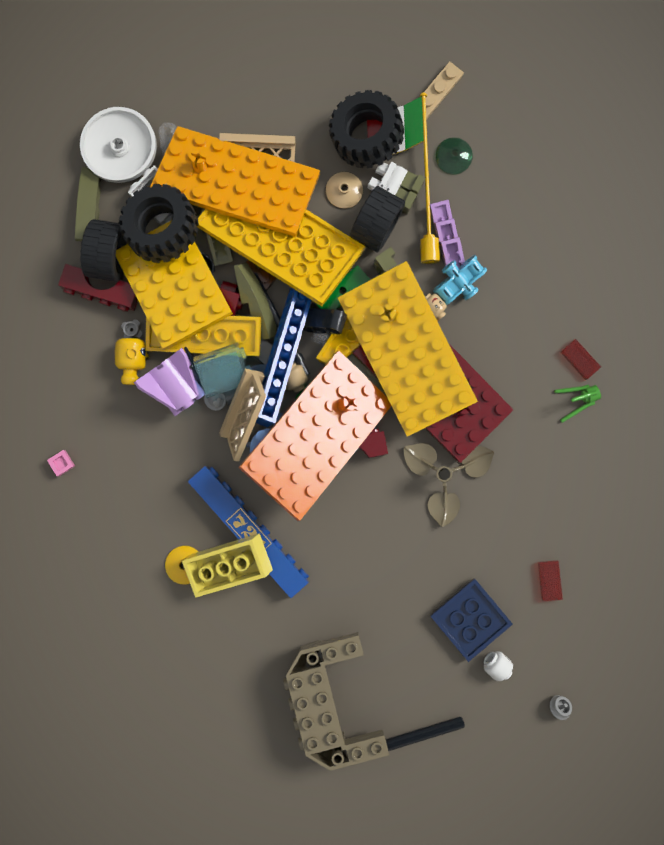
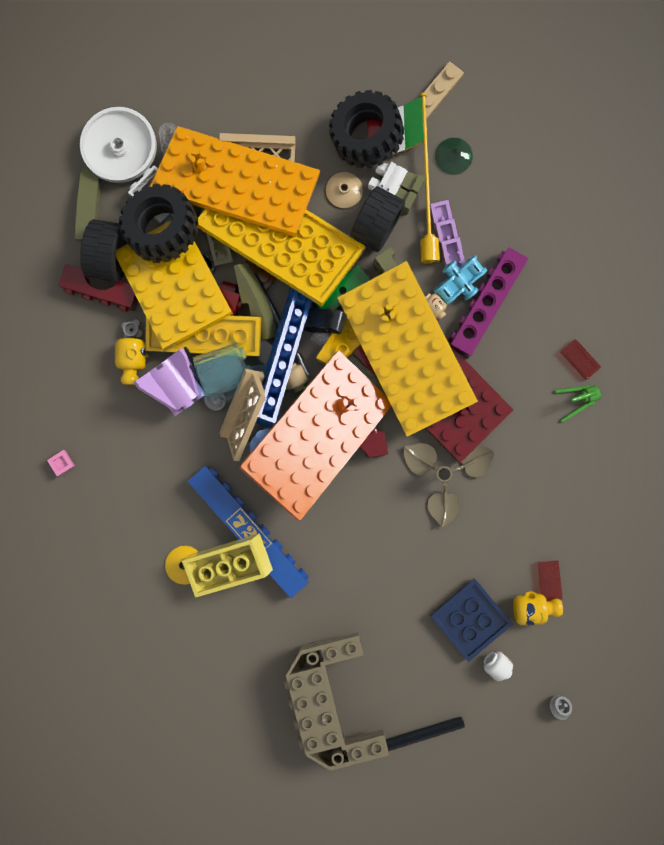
none -> magenta brick [449,247,529,358]
none -> yellow piece [513,591,563,626]

